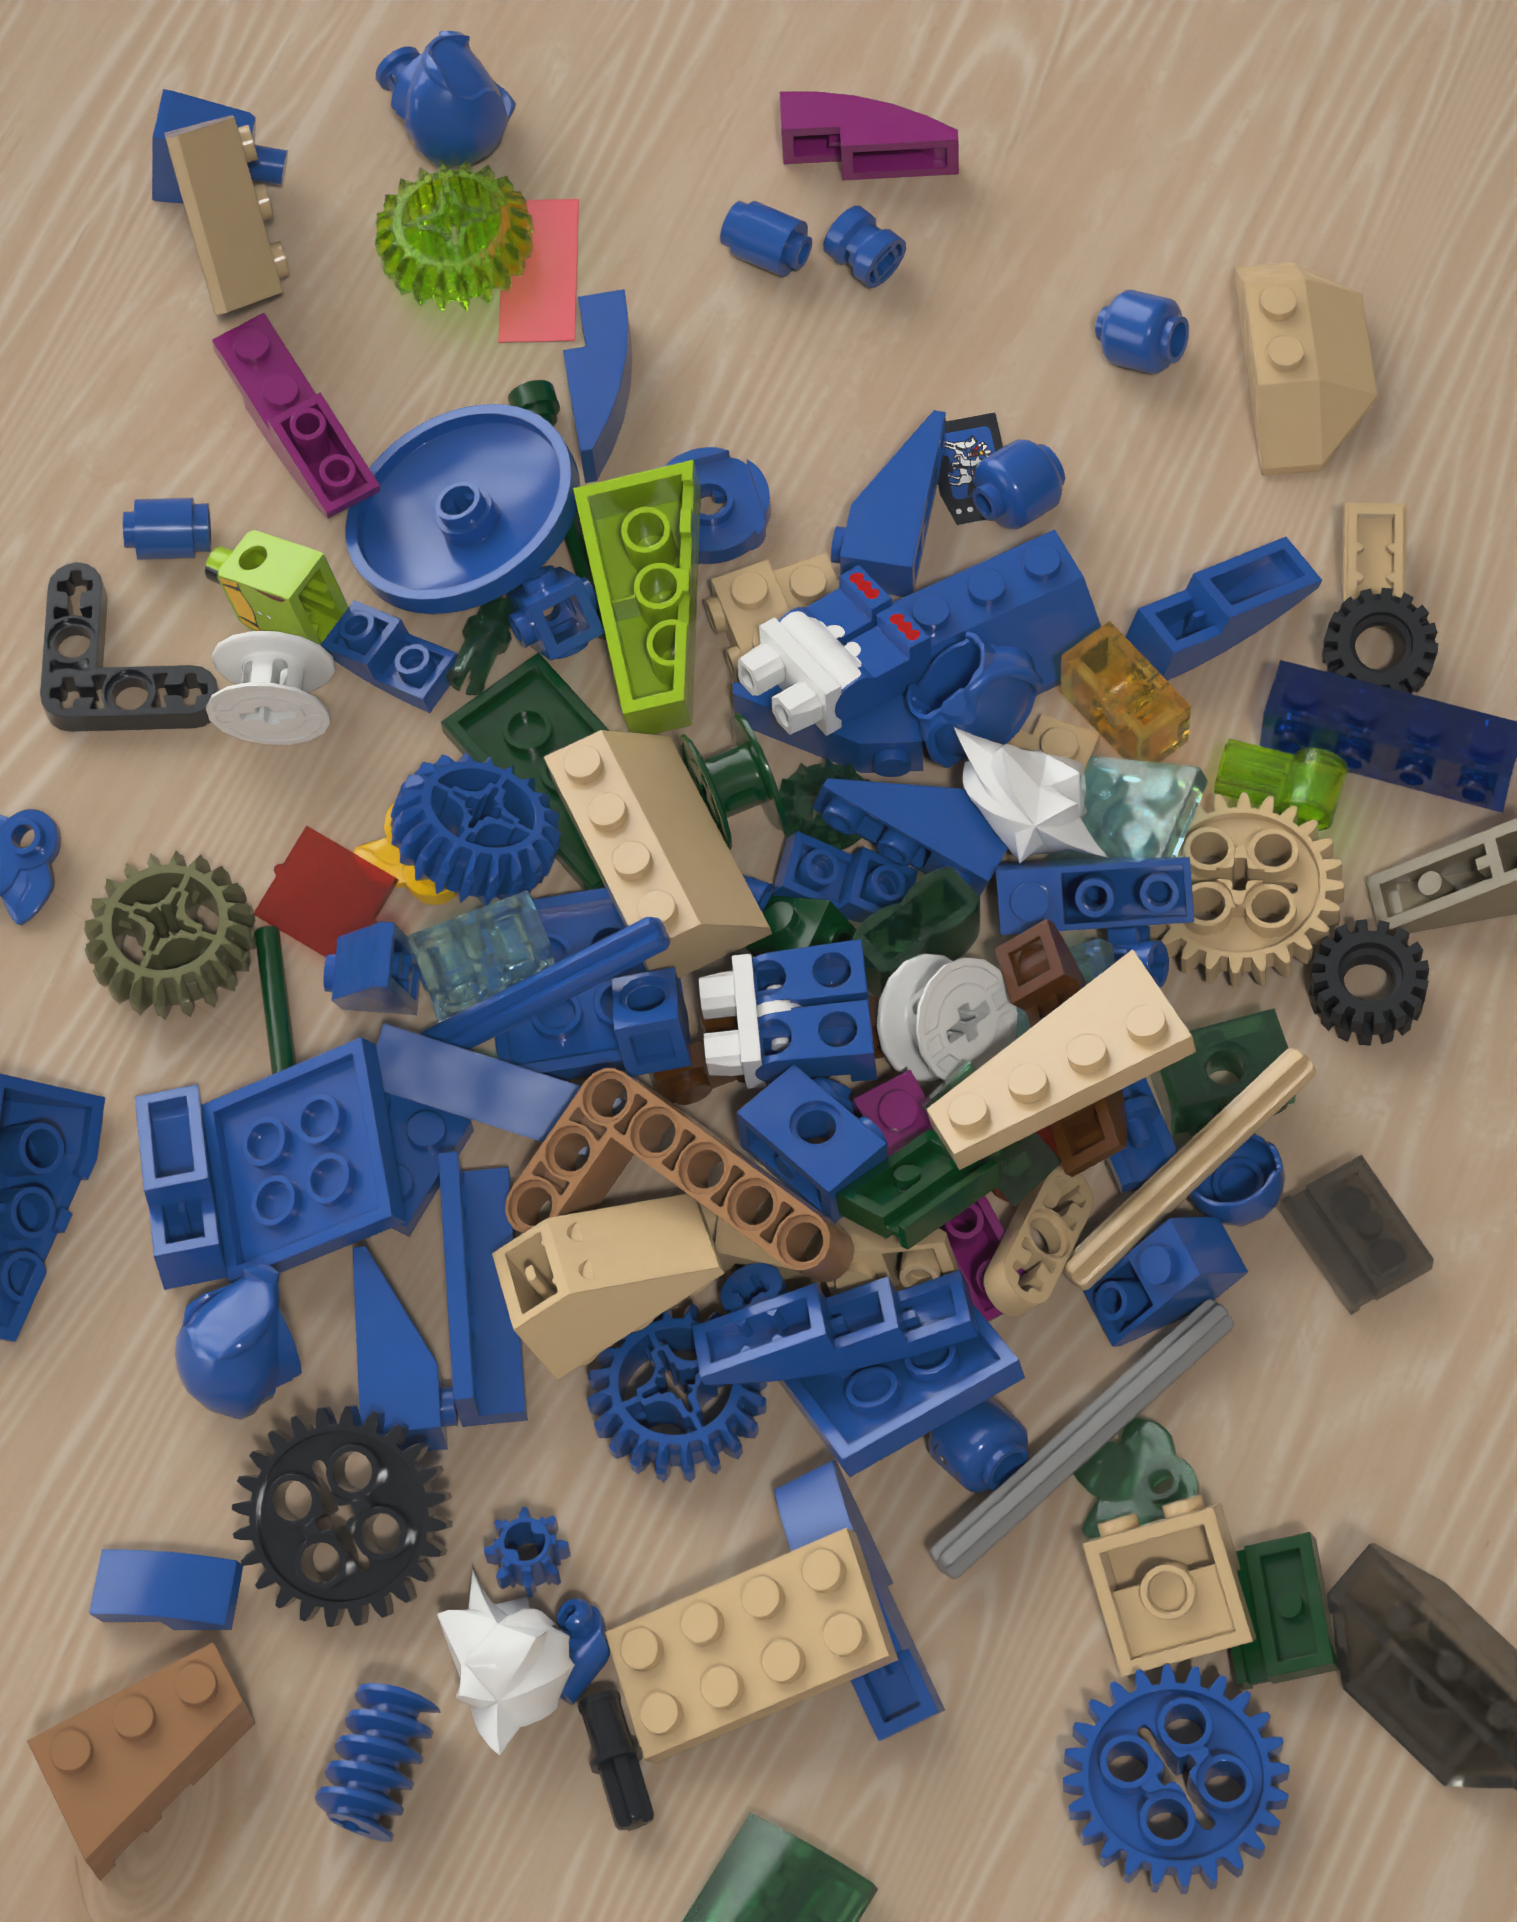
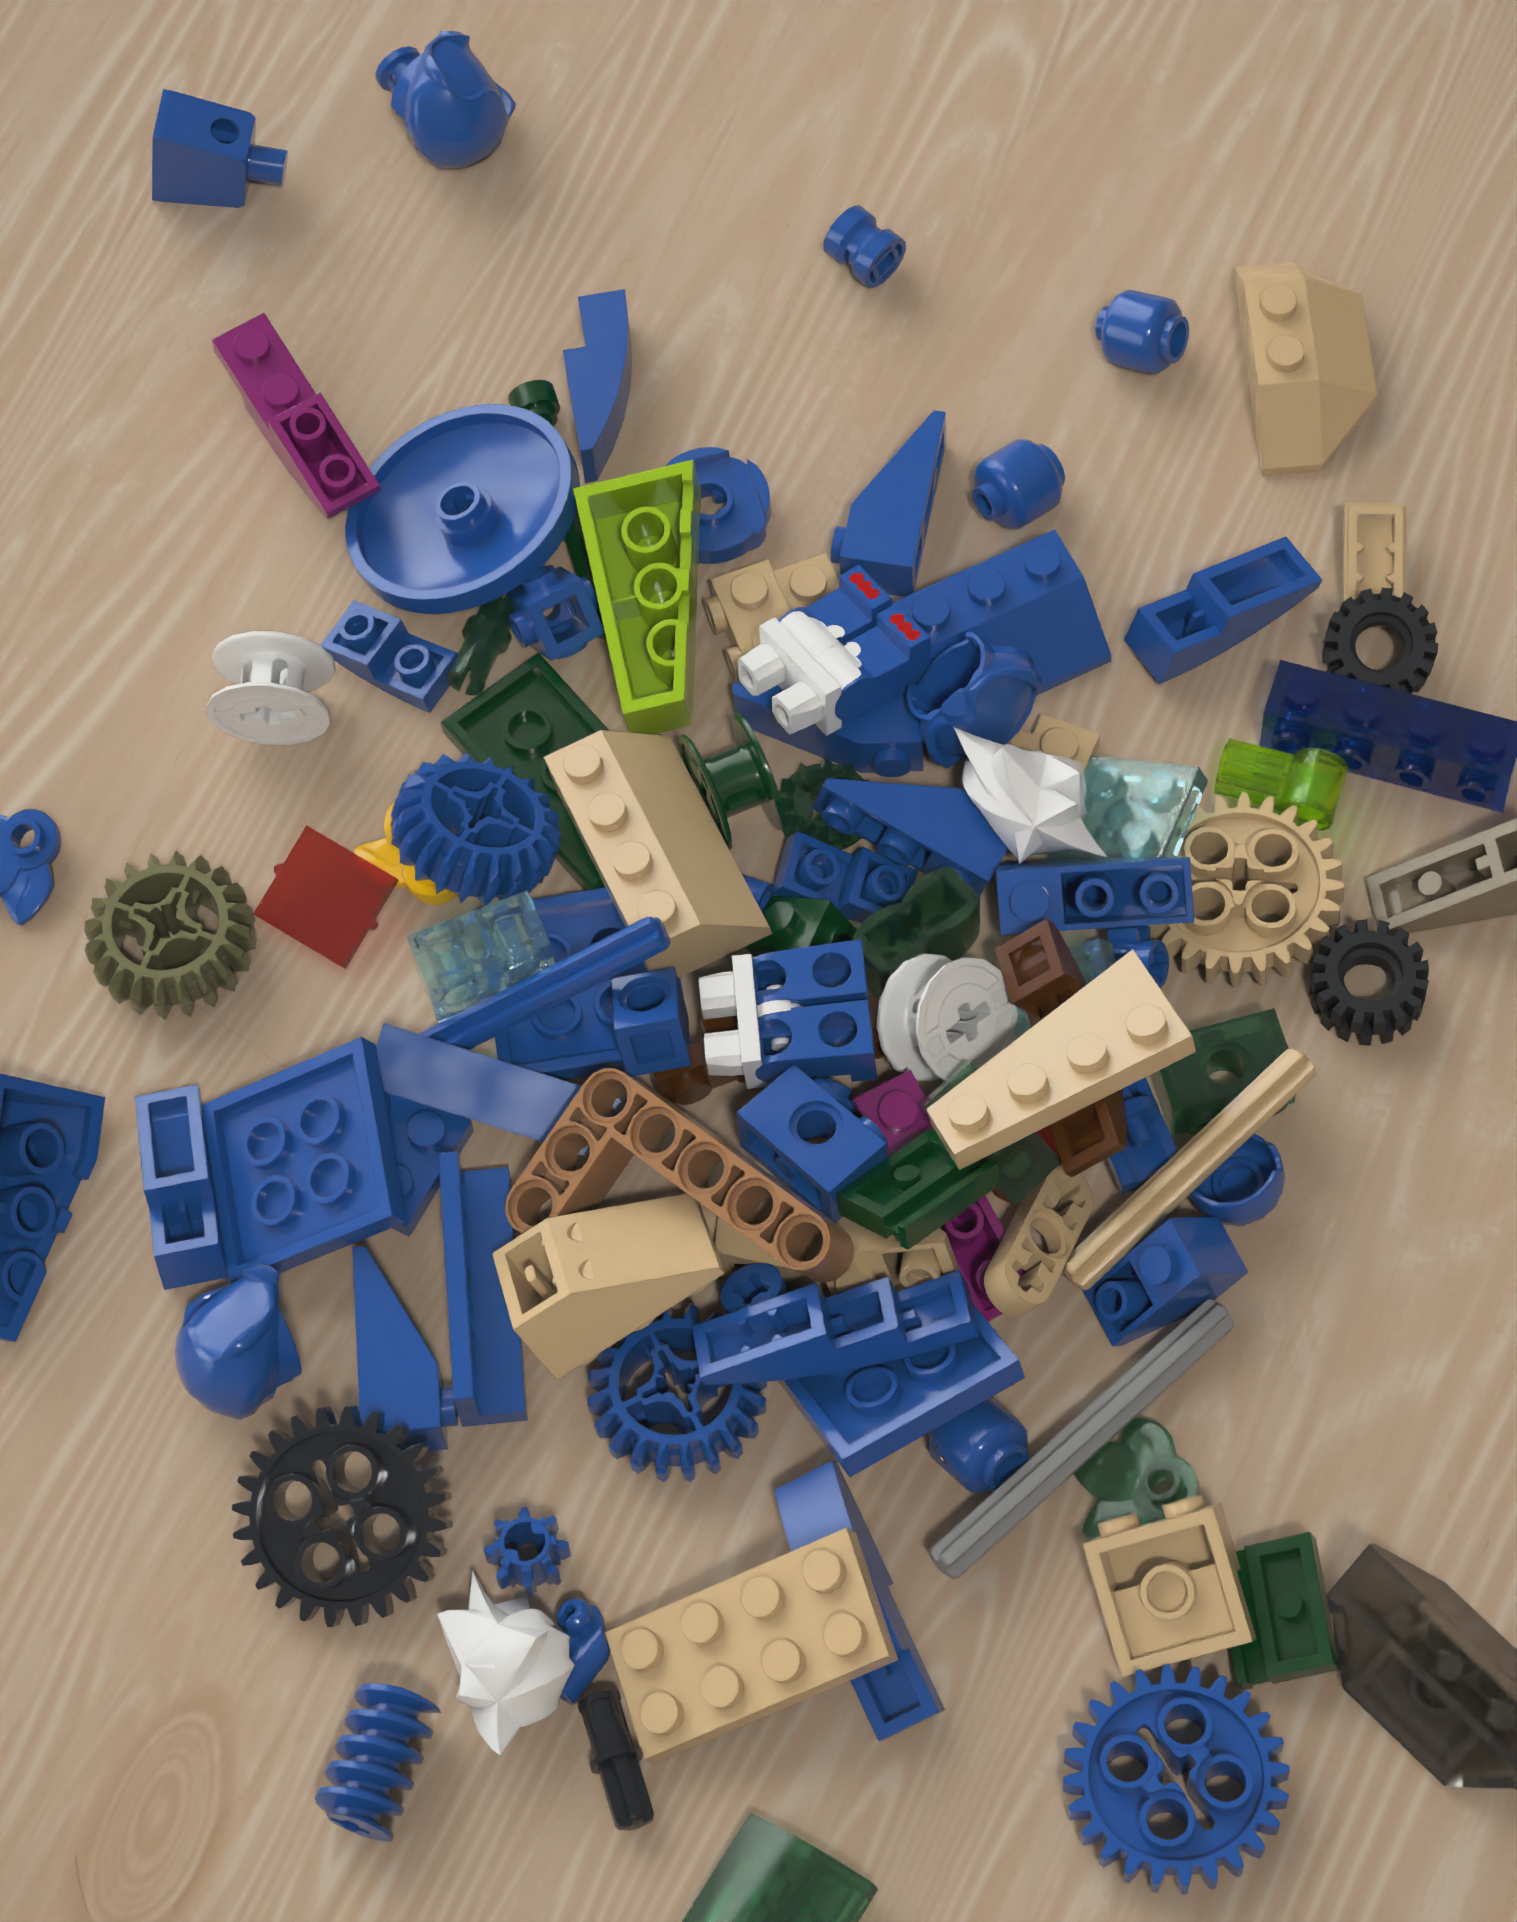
medium nougat wedge [27,1642,255,1881] -> none
black beam [40,562,219,732] -> none
blue slope [89,1549,243,1630] -> none
blue brick [123,498,211,560] -> none
tan slope [164,115,290,316] -> none
lime torso [205,530,348,645] -> none
dark green bar [255,926,296,1075] -> none
blue slope [323,921,423,1015] -> none
clear neon green gear [375,159,534,312] -> none
coral sticker [498,199,579,343] -> none
blue brick [720,201,812,277] -> none
magenta slope [780,91,959,181] -> none
black sticker [938,412,1003,525] -> none
clear yellow brick [1060,621,1191,777] -> none
clear smoke plate [1279,1154,1434,1315] -> none

